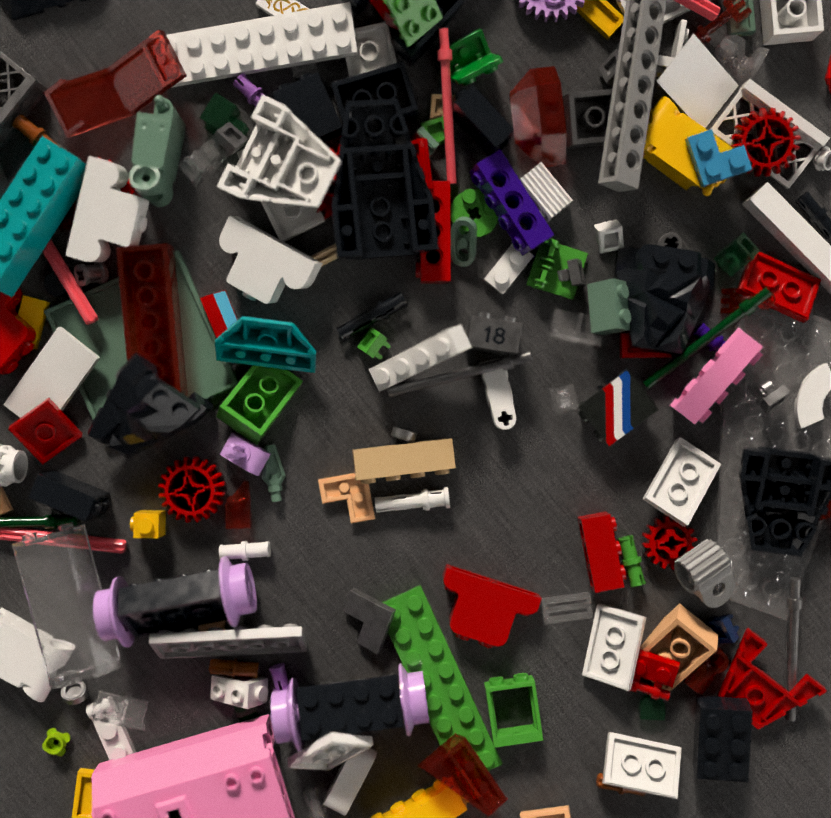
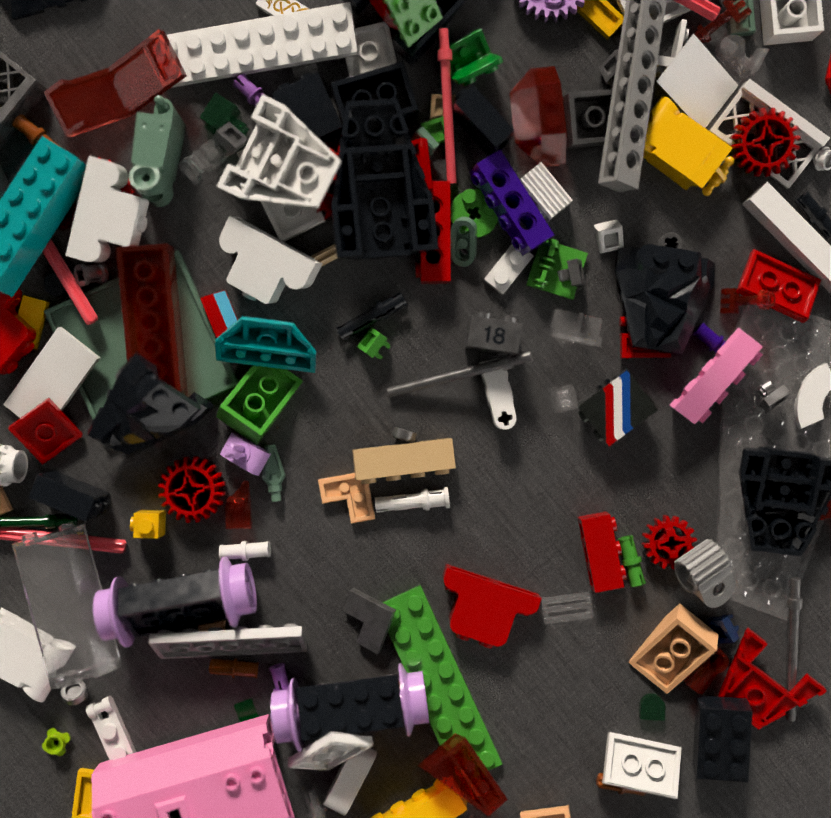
clear panel [91,691,149,730] -> none
white bracket [210,675,268,709] -> none
white brick [369,324,472,392] -> none
bright green window [484,673,543,748] -> none
white tile [582,603,647,691] -> none
sand green brick [587,278,631,335] -> none
red plate [630,649,680,701] -> none
white plate [642,437,721,527] -> none
dark green bar [643,287,772,389] -> none
dark azure plate [685,129,752,188] -> none
clear green brick [714,232,760,277] -> none

